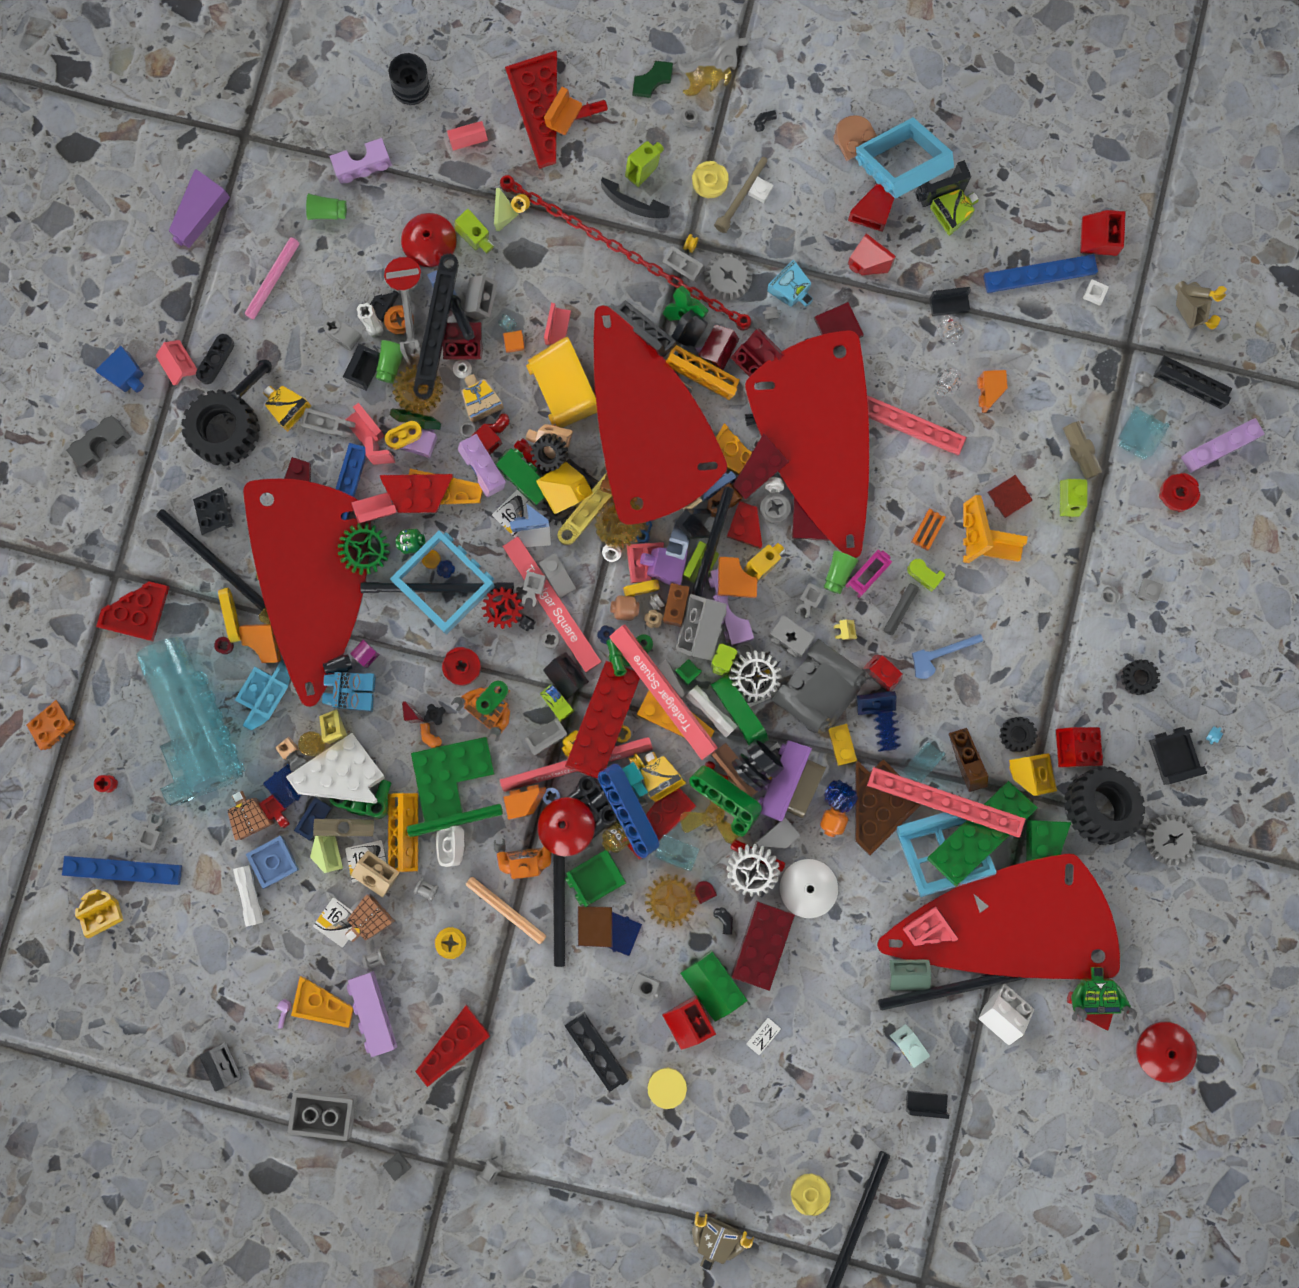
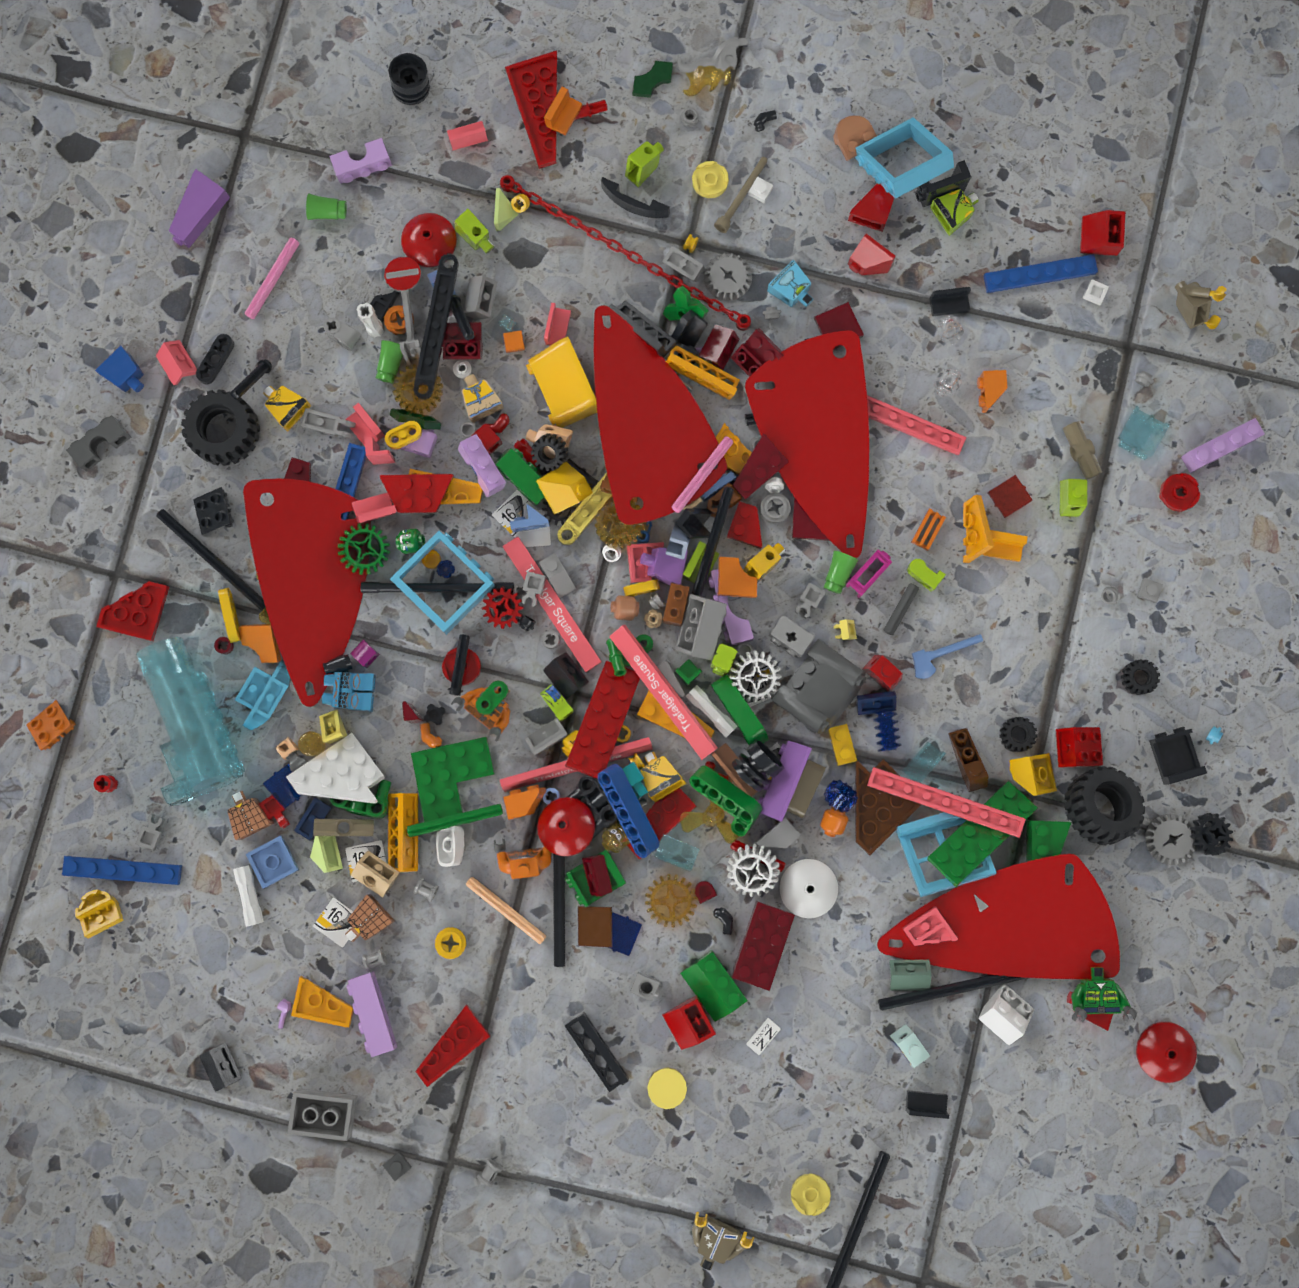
black panel [343,344,380,391] -> none
dark blue plate [597,625,615,644] -> none
black fence [1153,355,1233,409] -> none
none -> black axle [448,634,470,696]
none -> dark red slope [582,855,612,897]
none -> bright pink axle [672,436,733,513]
none -> black gear [1190,813,1233,856]

